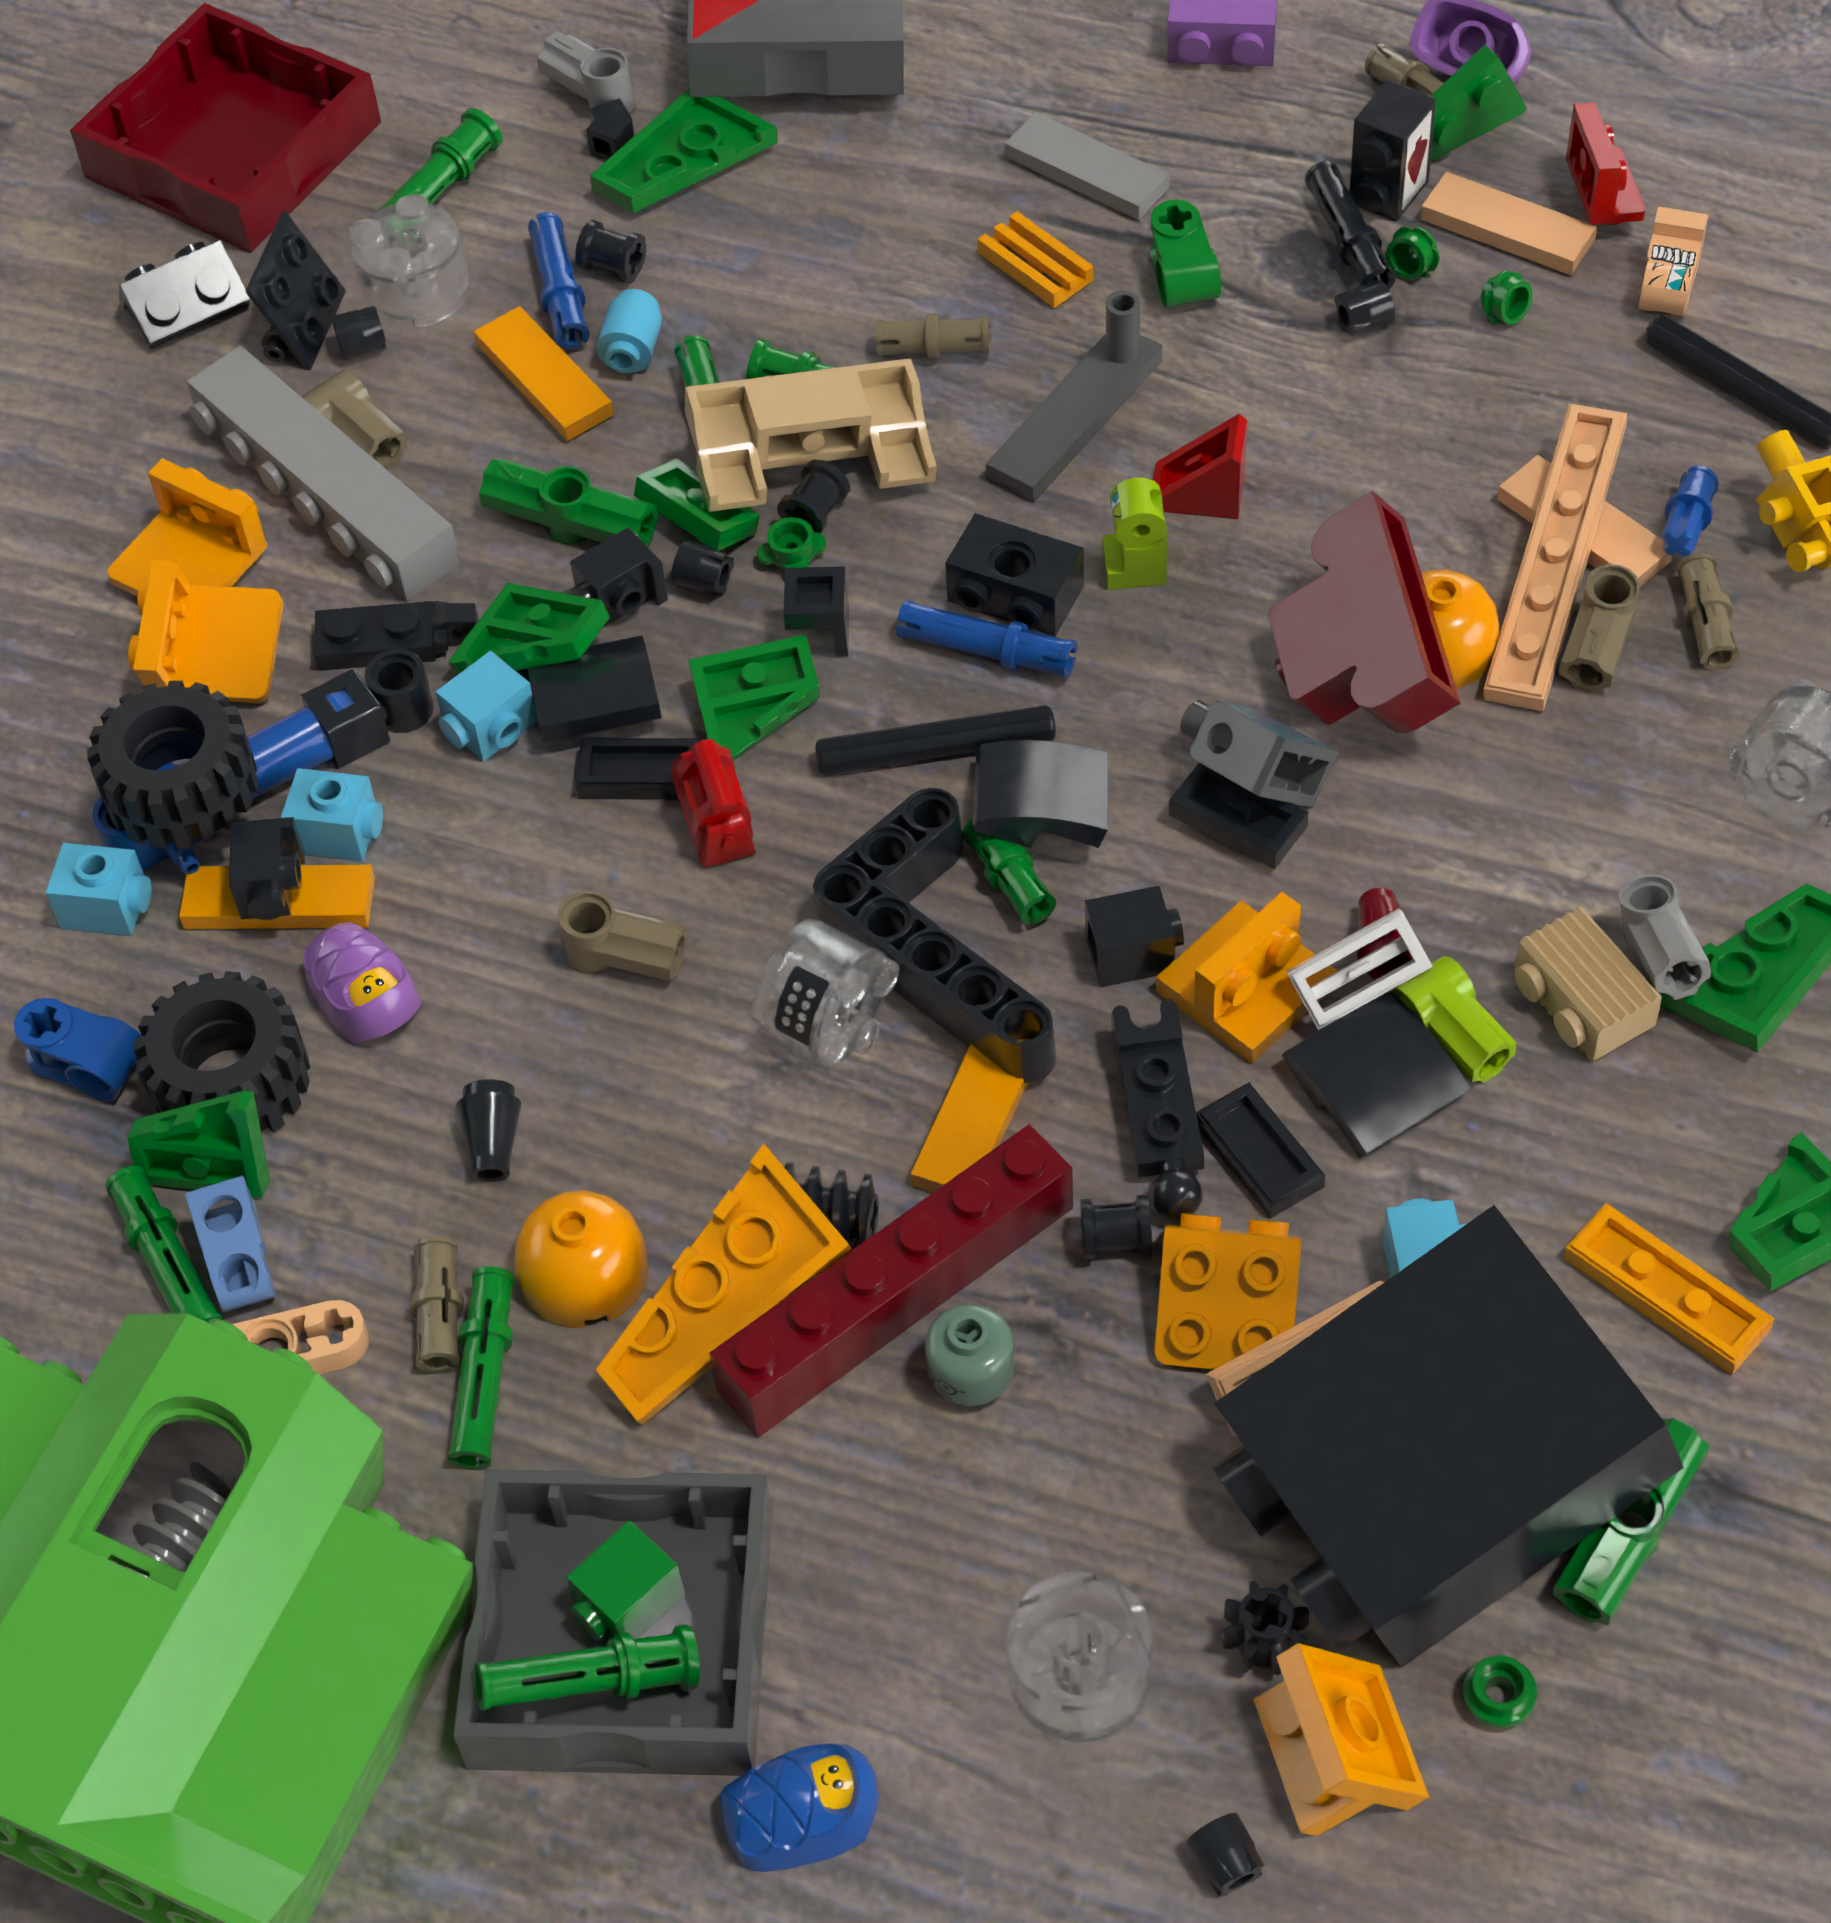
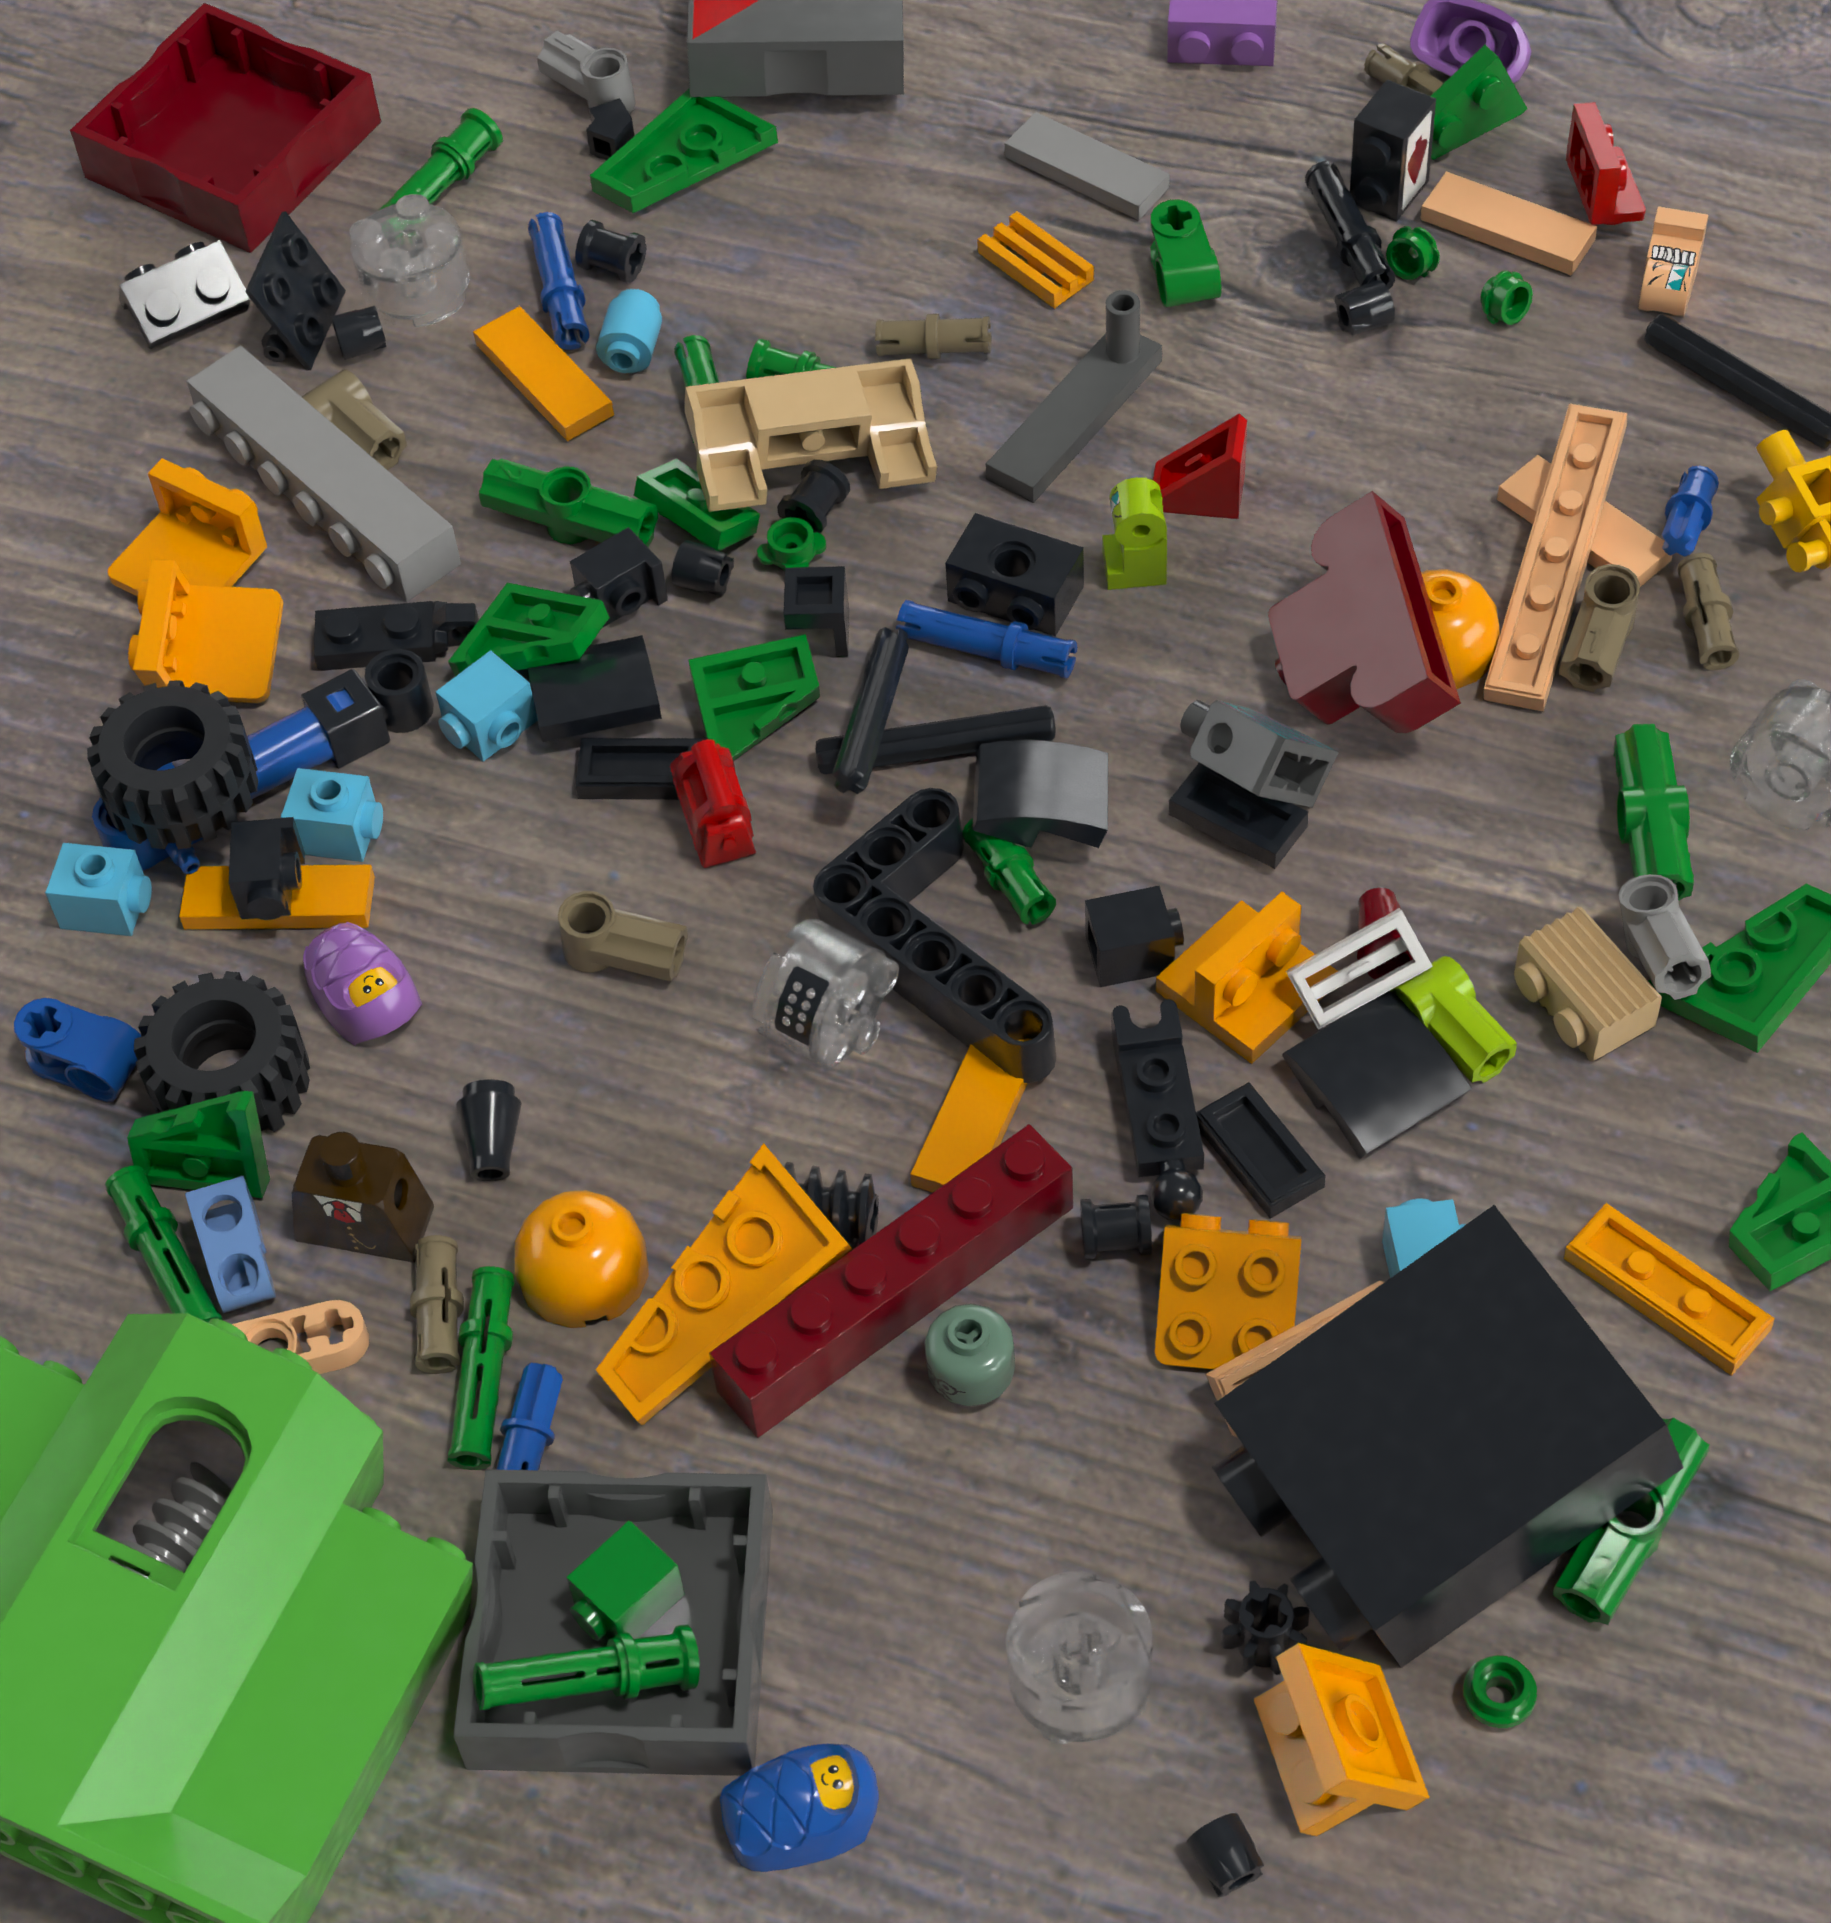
none -> dark brown torso [292,1132,434,1263]
none -> blue axle [496,1363,563,1470]
none -> black axle [833,627,909,794]
none -> green piece [1613,724,1694,901]

